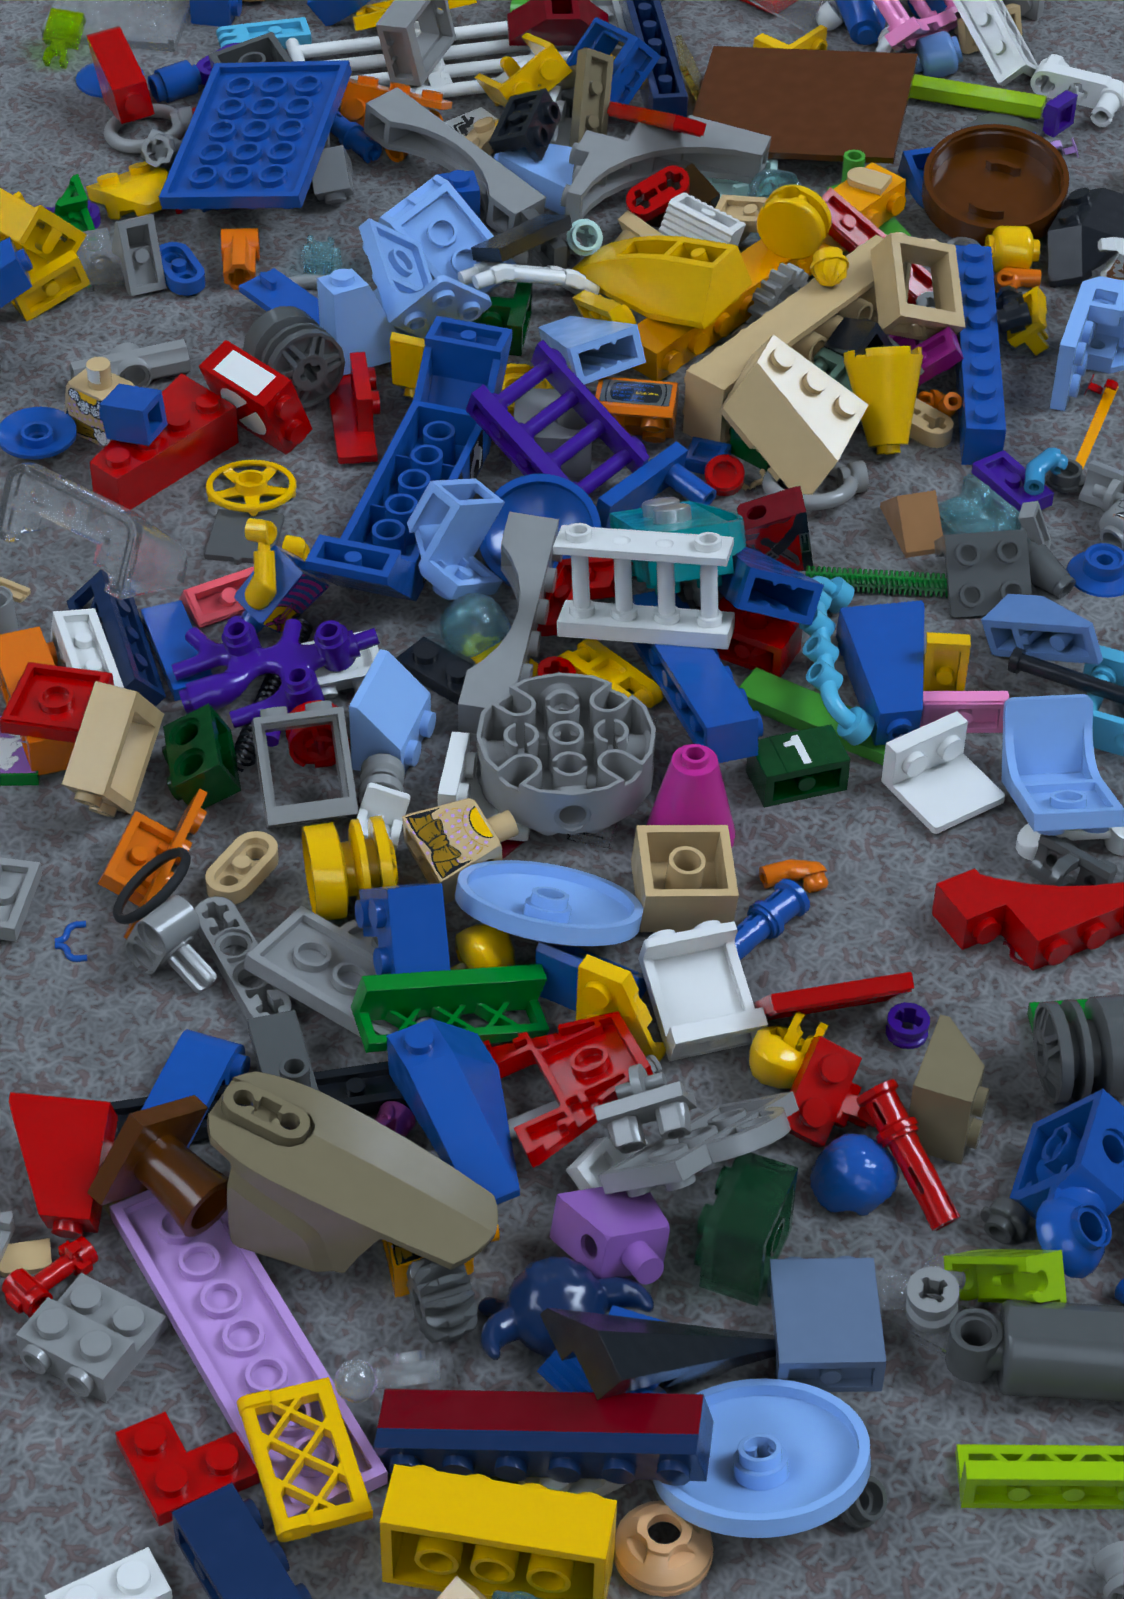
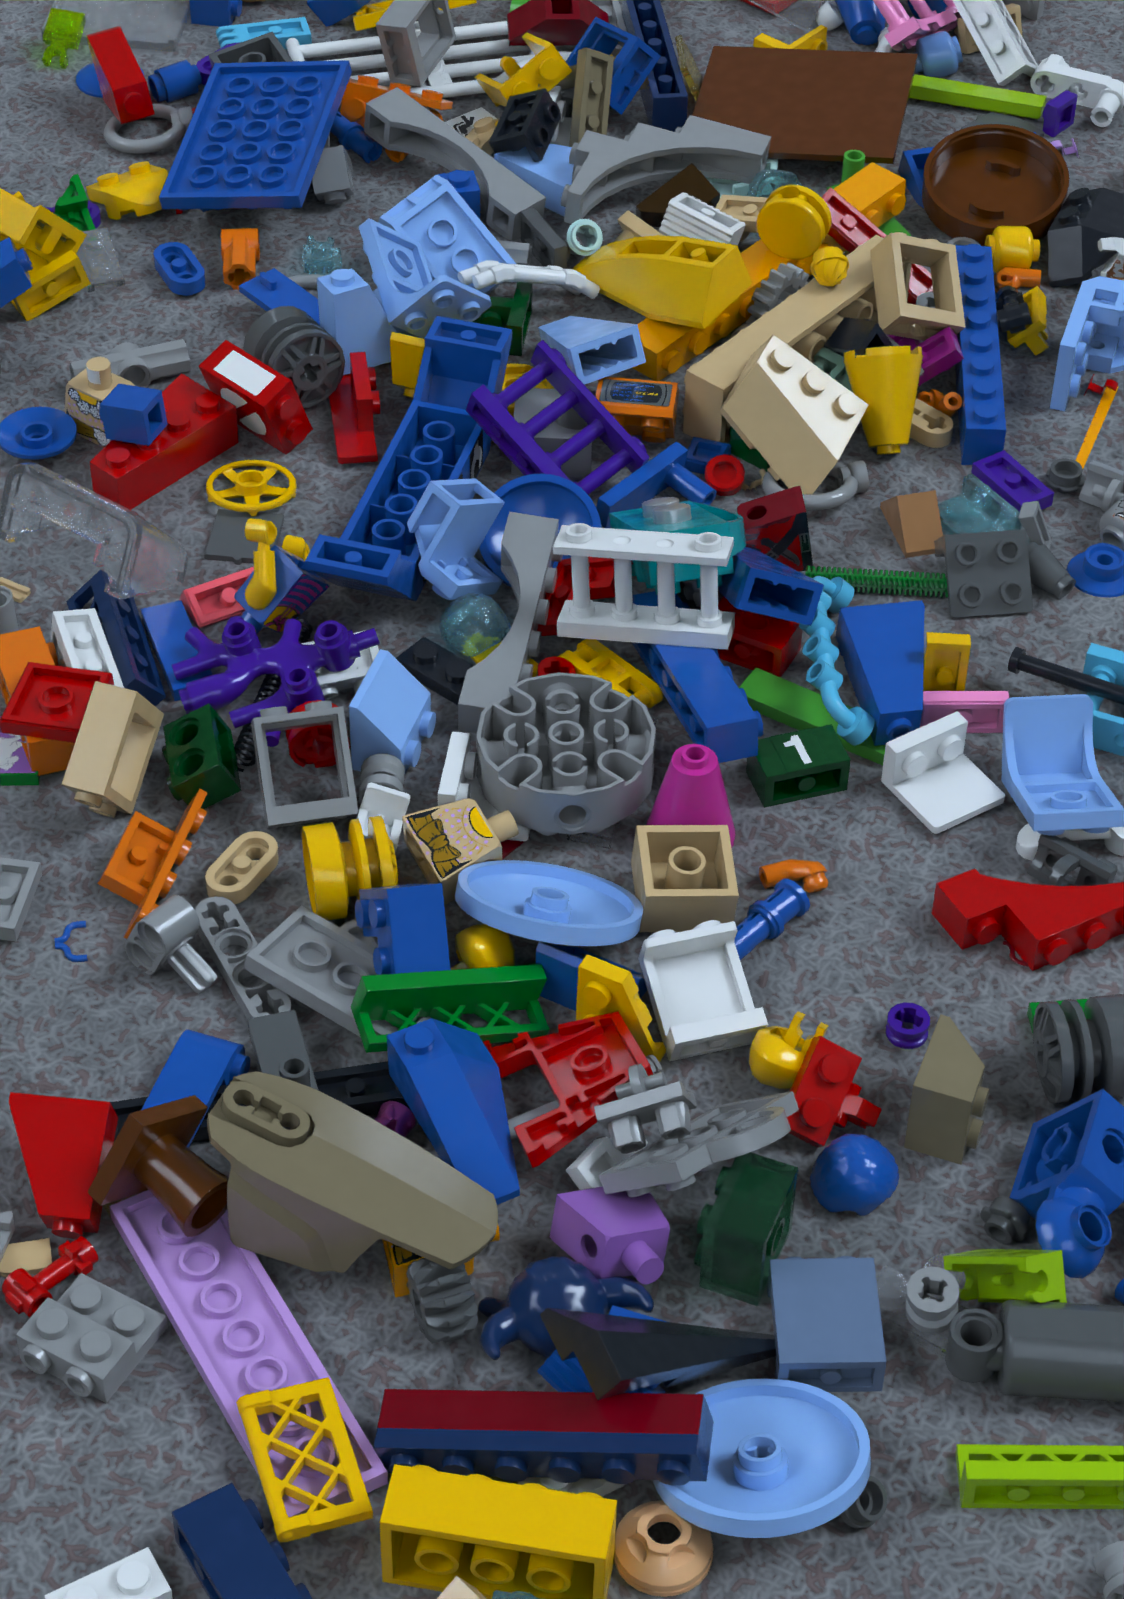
light grey slope [112,214,167,296] -> none
black tyre [113,847,191,924] -> none
red plate [115,1412,260,1527] -> none
light grey piece [141,128,182,171] -> none
clear plate [334,1350,441,1403] -> none
black tile [471,214,572,263] -> none
yellow plate [572,290,636,324] -> none
red tile [607,101,706,137] -> none
red beam [626,165,690,222] -> none
red tile [753,972,914,1021] -> none
tan piece [847,167,892,196] -> none
red pin [856,1079,961,1231] -> none
medium blue slope [981,594,1103,665] -> none
dark azure arm [1024,447,1068,496] -> none

